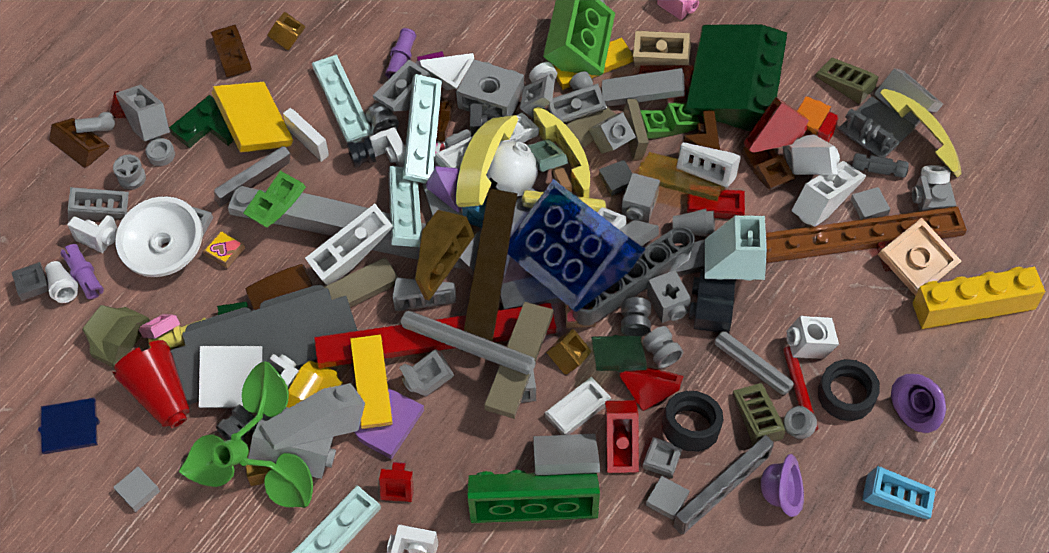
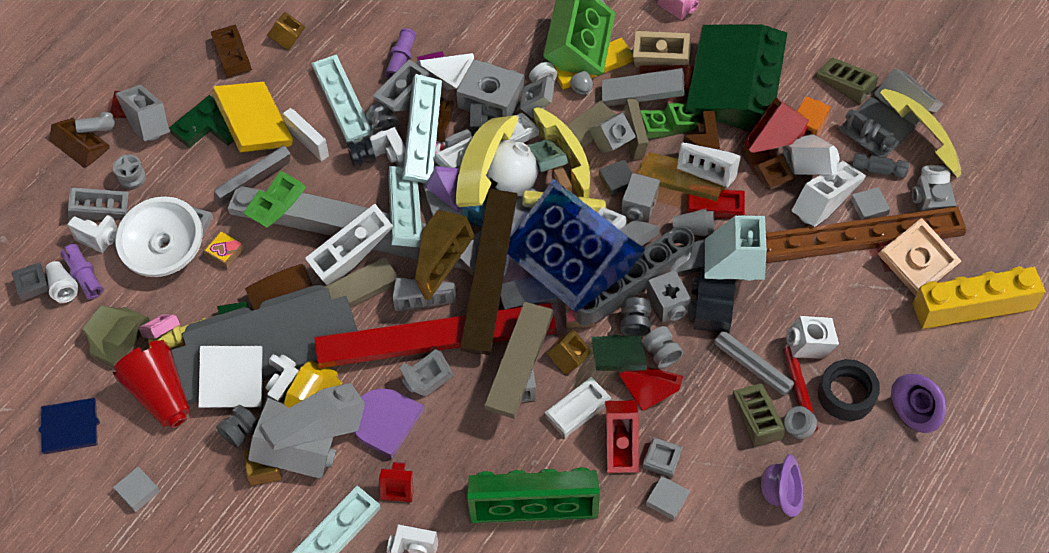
light grey tile [146,138,175,166] -> none
bright green plant [179,361,313,508] -> none
yellow tile [351,335,393,429] -> none
light grey axle [401,311,536,375] -> none
light grey tile [533,434,600,476] -> none
light grey slope [547,84,607,123] -> none
black tyre [662,391,724,452] -> none
flat silver tile [674,435,774,535] -> none
red tile [817,111,839,143] -> none
medium azure slope [862,466,936,519] -> none

